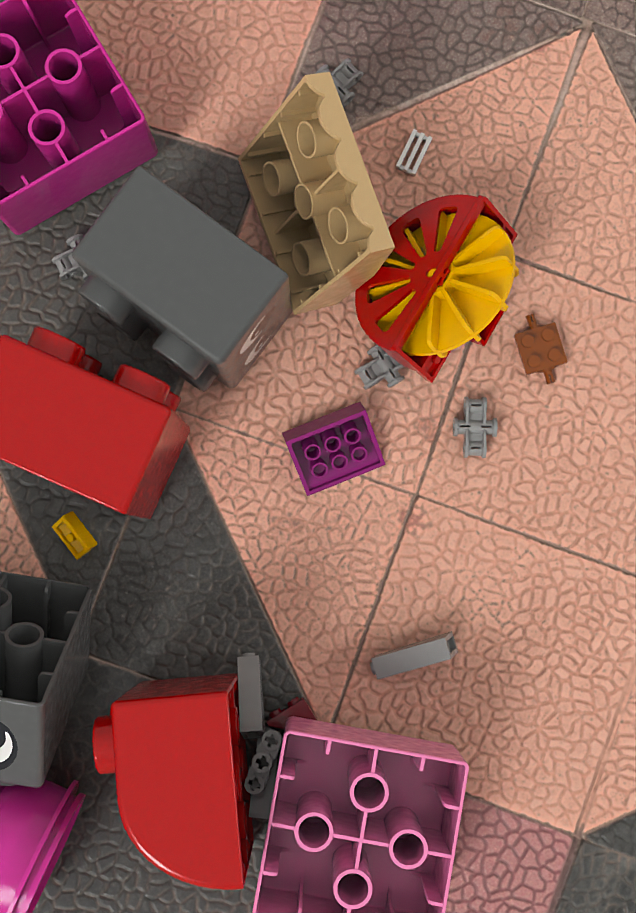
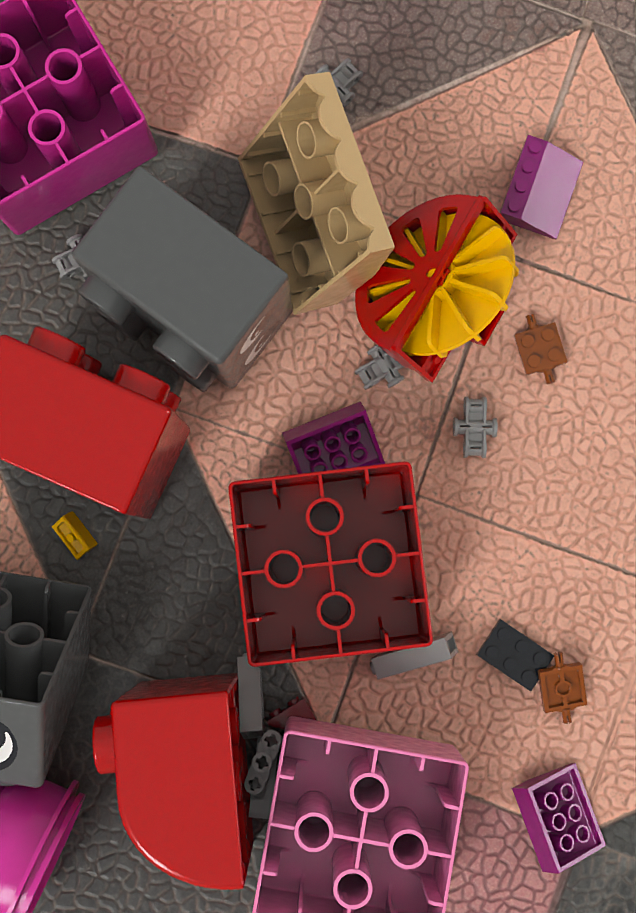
white tile [396,129,433,176] -> none
none -> red piece [228,461,433,667]
none -> black plate [476,619,554,691]
none -> slope [500,135,583,240]
none -> magenta slope [512,763,606,874]
none -> dark orange plate [538,652,587,724]

